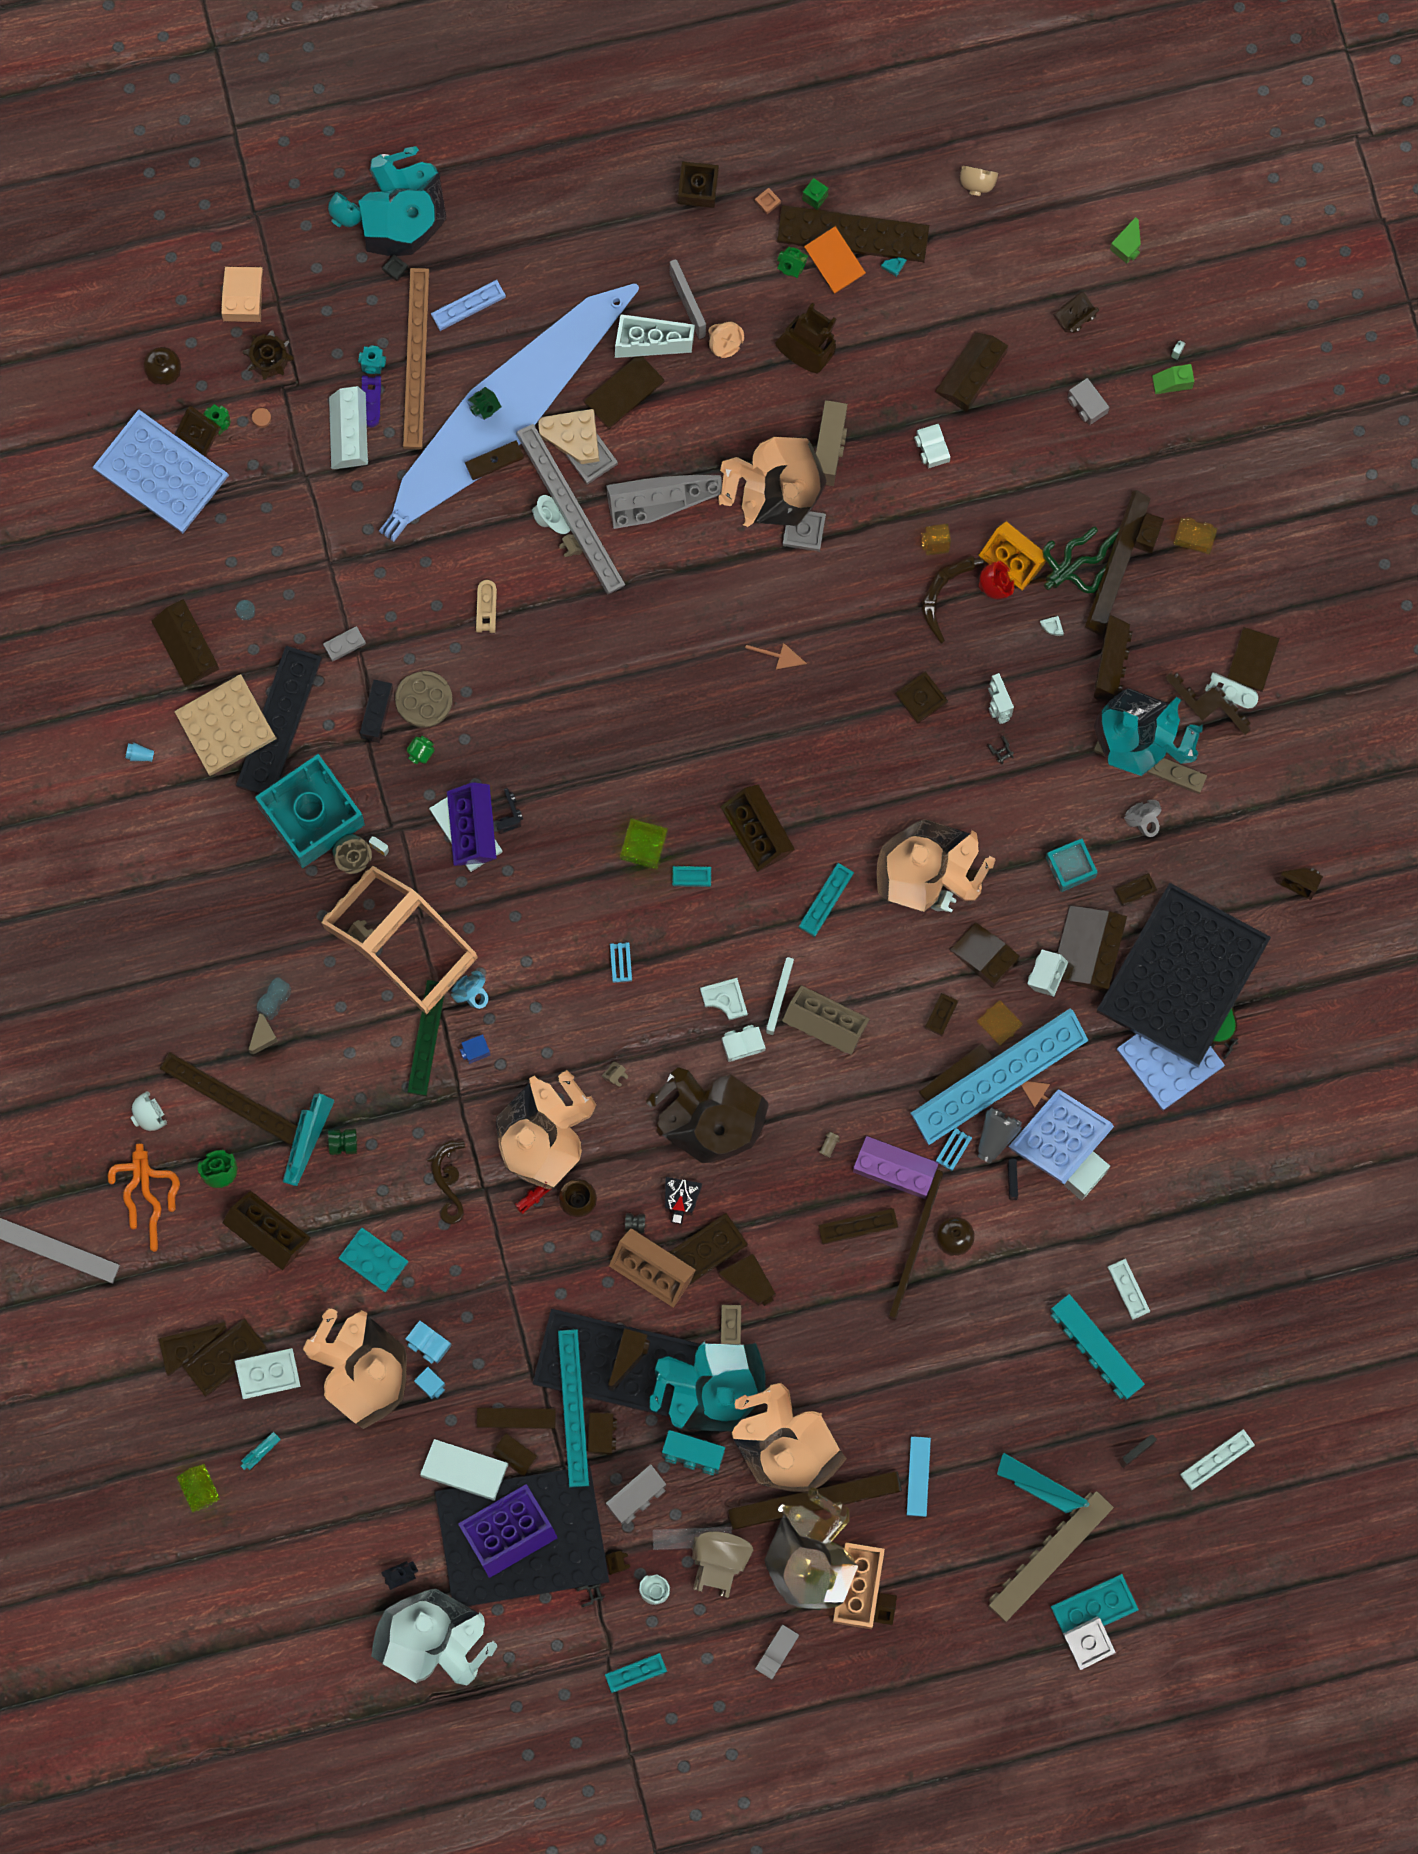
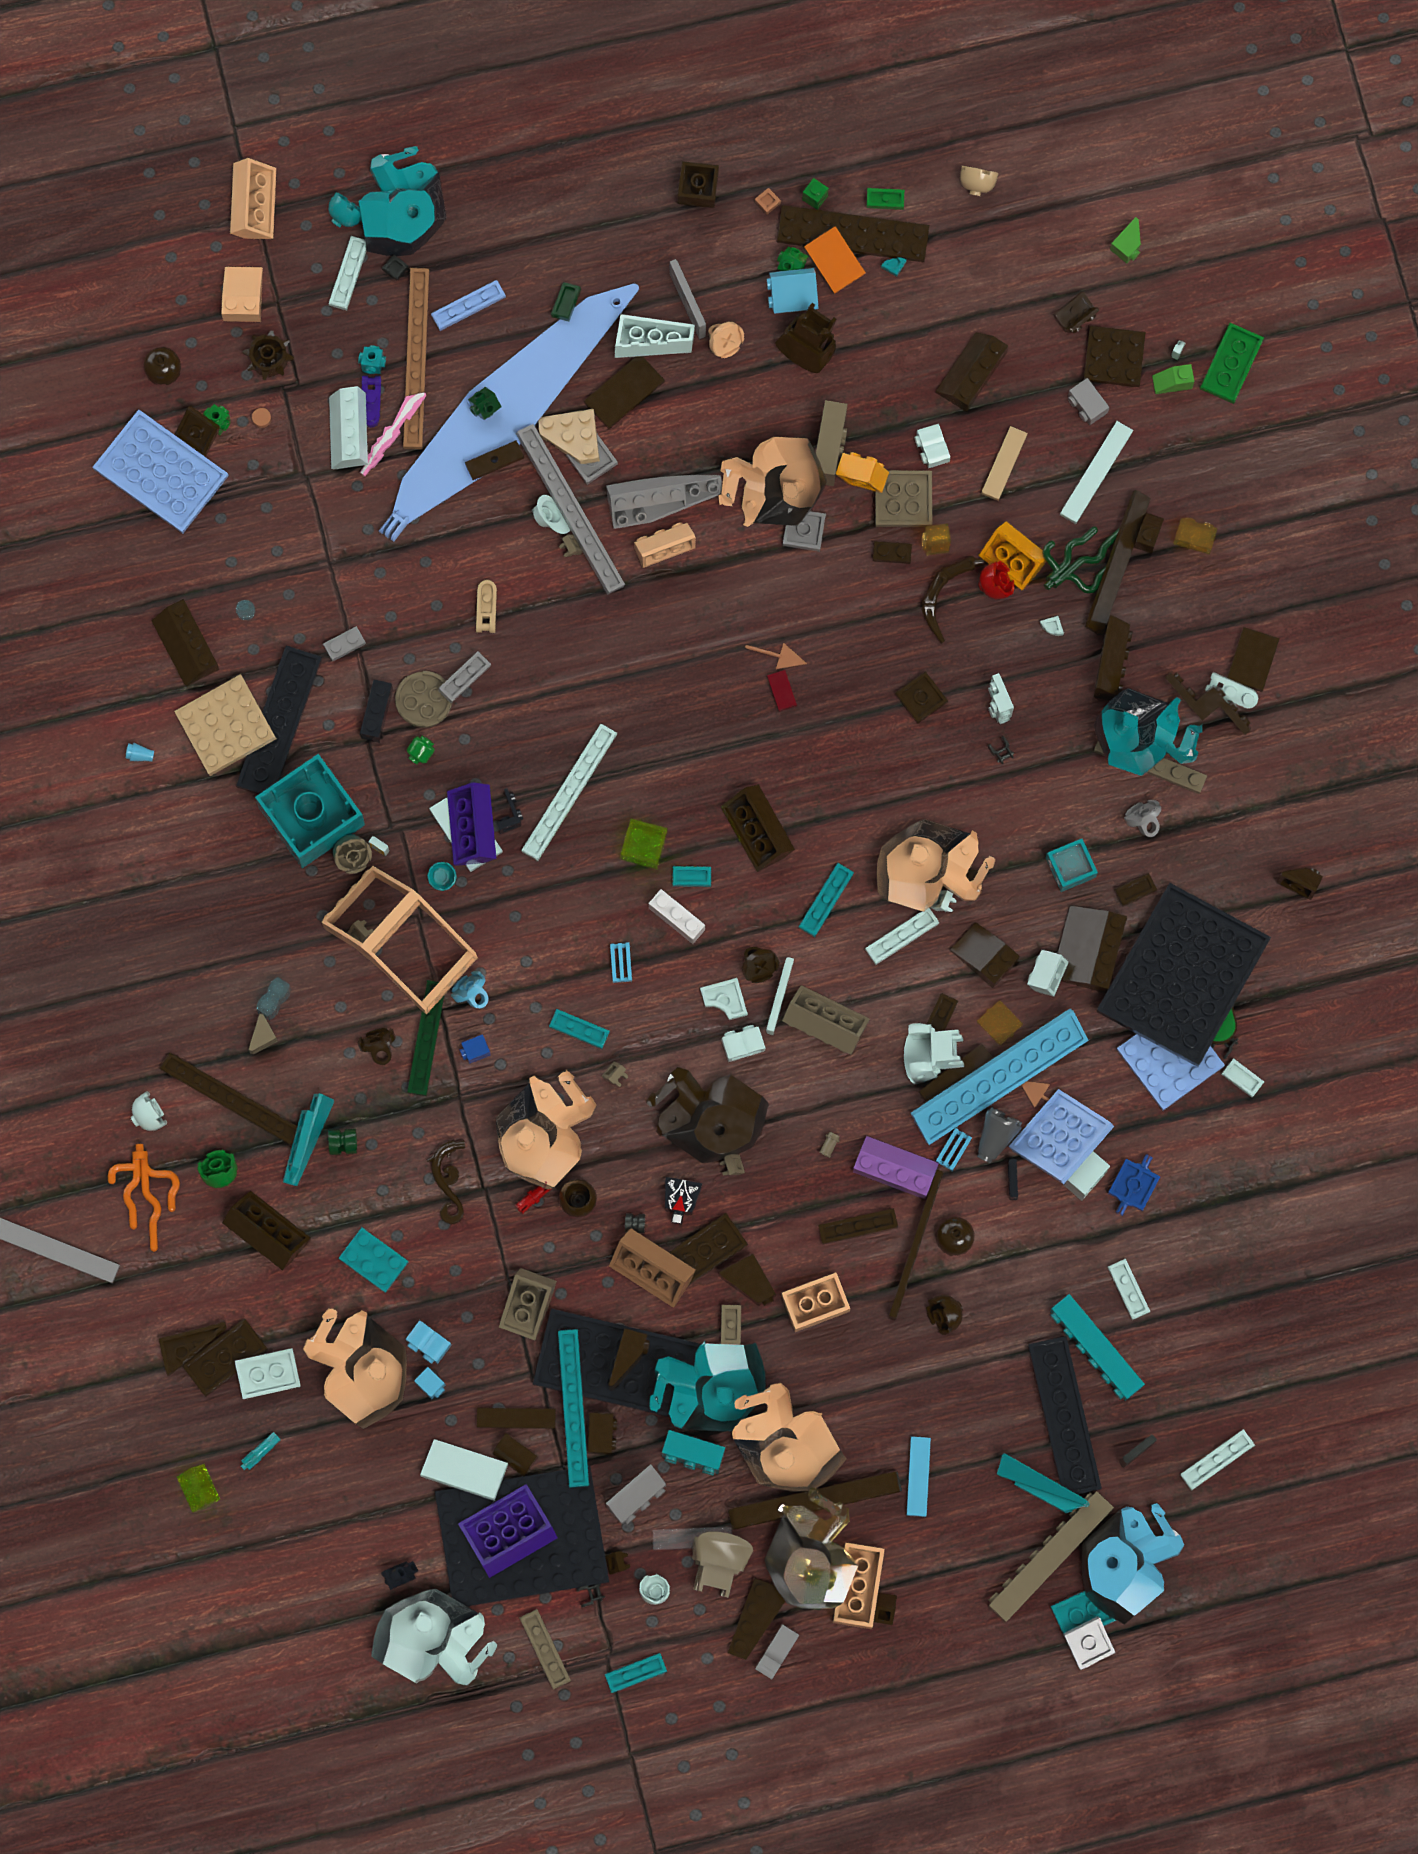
none -> light nougat slope [230,158,276,239]
none -> light aqua tile [329,236,366,311]
none -> dark brown tile [357,1028,396,1065]
none -> bright pink sword [359,393,426,477]
none -> teal hair [427,862,457,891]
none -> light grey plate [438,651,491,703]
none -> dark tan slope [499,1268,557,1340]
none -> dark tan tile [519,1609,571,1690]
none -> light aqua tile [522,724,617,861]
none -> teal tile [549,1009,610,1049]
none -> dark green tile [551,282,581,322]
none -> light nougat slope [634,523,696,568]
none -> white brick [649,889,705,944]
none -> dark tan tile [720,1154,745,1175]
none -> dark brown wing [728,1579,792,1660]
none -> dark brown tile [742,947,780,984]
none -> medium azure brick [767,268,819,313]
none -> dark red tile [767,670,797,712]
none -> light nougat brick [781,1273,850,1332]
none -> light orange brick [836,452,889,493]
none -> light aqua tile [865,908,939,965]
none -> green plate [867,188,905,210]
none -> dark brown plate [873,541,912,564]
none -> dark tan plate [875,470,932,527]
none -> light aqua piece [904,1023,964,1084]
none -> dark brown cylinder [926,1295,963,1335]
none -> tan tile [981,426,1028,501]
none -> black plate [1028,1336,1102,1495]
none -> light aqua tile [1060,421,1133,524]
none -> medium azure piece [1082,1503,1184,1625]
none -> dark brown plate [1084,326,1146,387]
none -> blue plate [1108,1154,1160,1216]
none -> green tile [1200,323,1264,404]
none -> light aqua tile [1221,1058,1264,1097]

